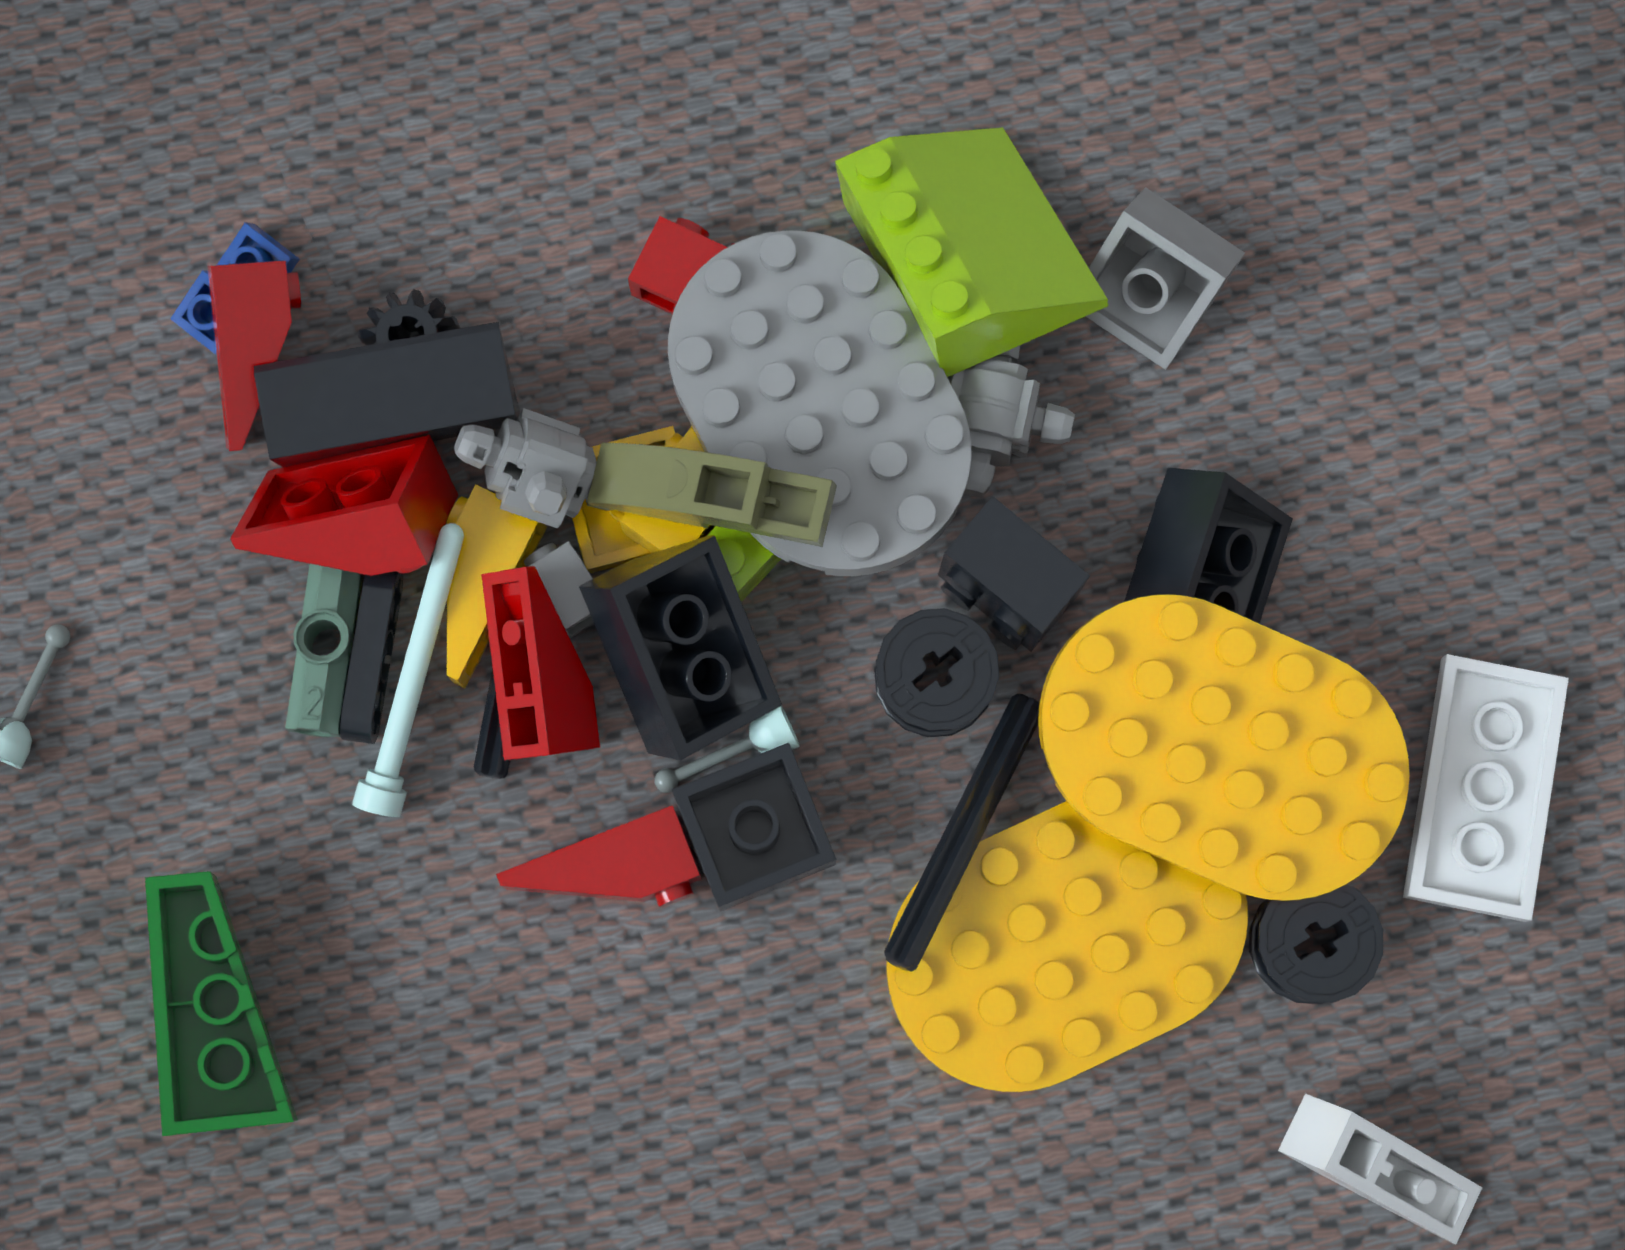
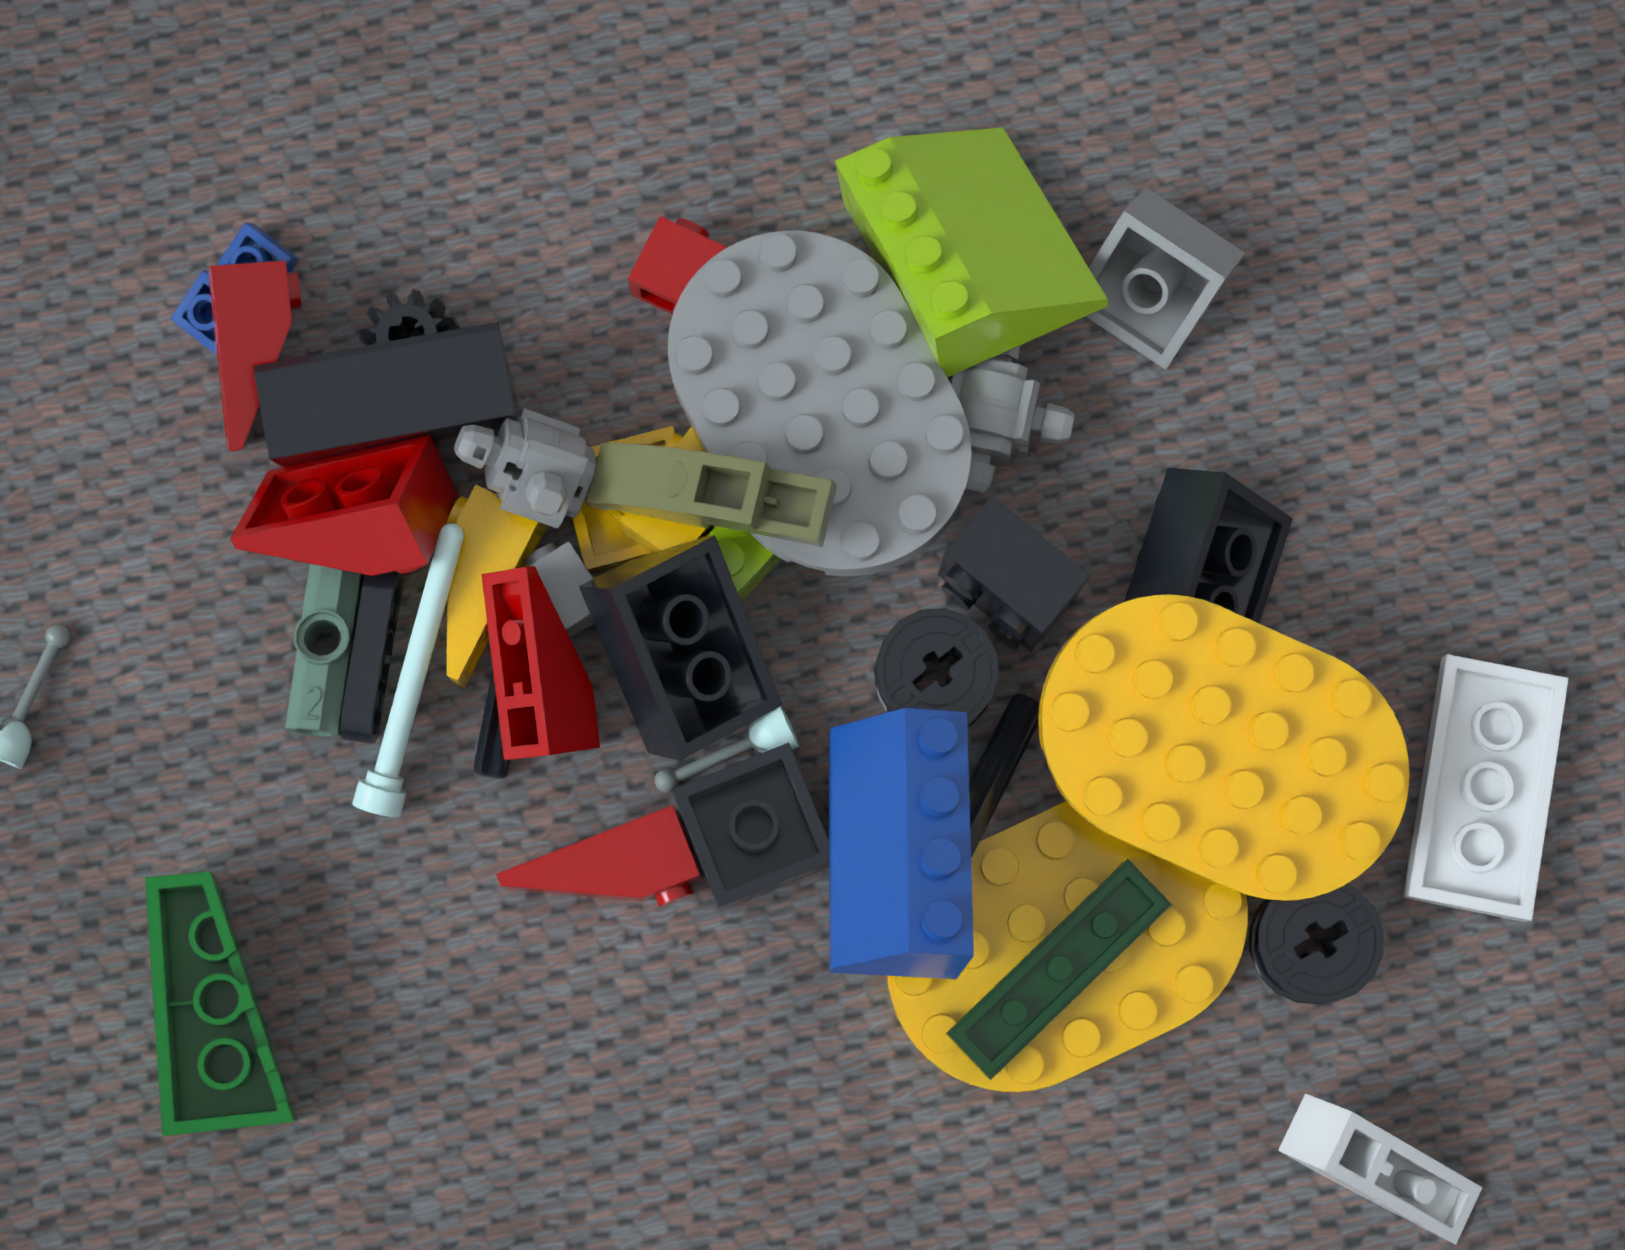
none -> blue slope [829,708,974,979]
none -> dark green tile [945,859,1172,1080]

